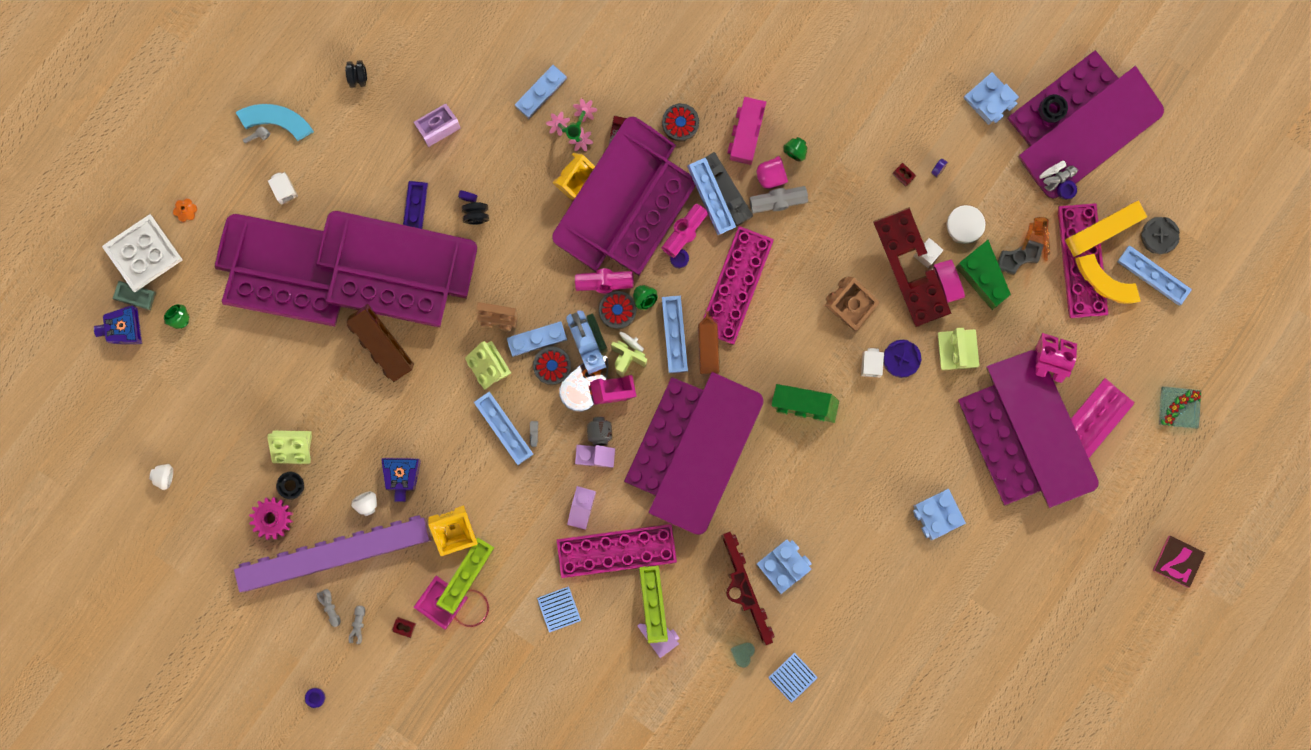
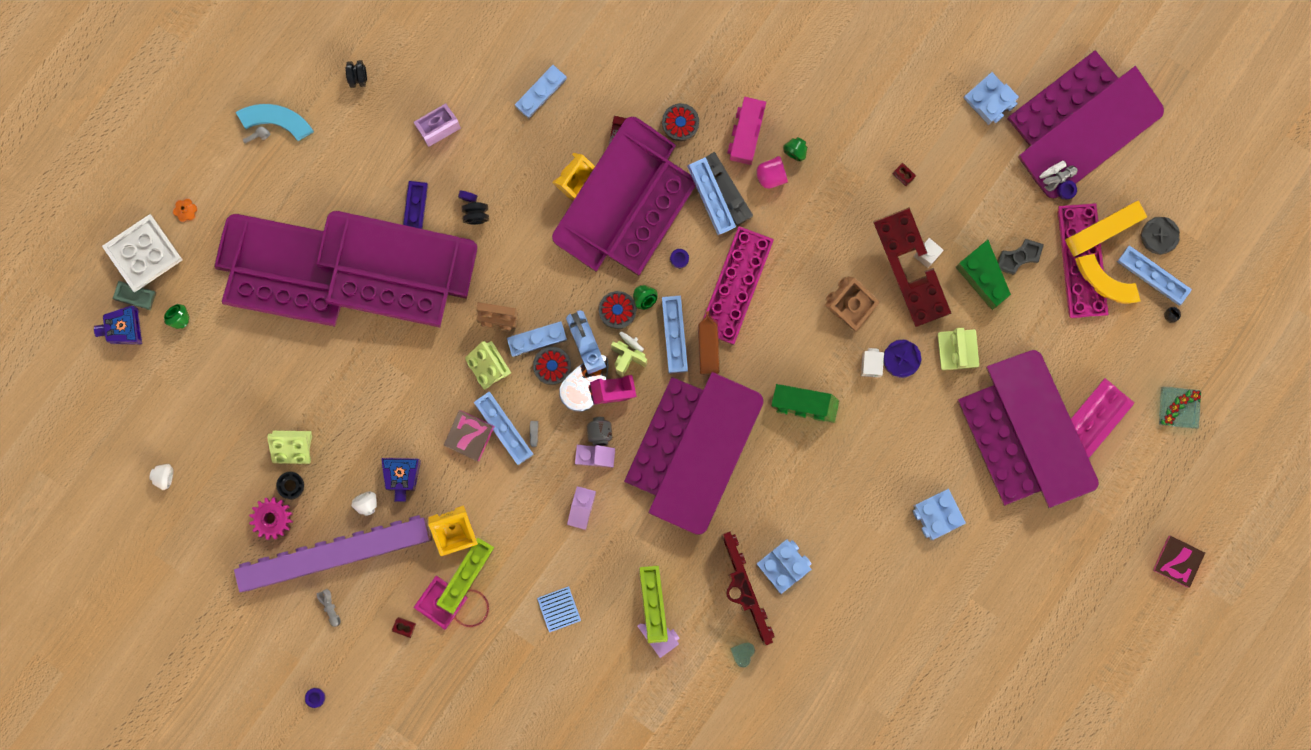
white brick [268,172,298,205] -> none
reddish brown brick [347,304,414,382] -> none
light grey piece [349,605,365,644] -> none
bright pink plant [546,98,597,151] -> none
dark pink plate [556,524,677,578] -> none
dark pink piece [575,268,634,294] -> none
clear green tile [586,313,608,354] -> none
dark pink piece [661,203,708,258] -> none
light grey piece [749,186,808,214] -> none
light blue sticker [768,653,818,703] -> none
dark purple tile [931,158,948,177] -> none
dark pink slope [933,259,965,303] -> none
white tile [947,205,985,244] -> none
clear orange plant [1022,217,1050,261] -> none
dark pink hips [1035,333,1077,383] -> none
black wheel [1038,94,1068,123] -> none
none -> reddish brown tile [444,410,495,462]
none -> black hinge [1164,307,1181,323]

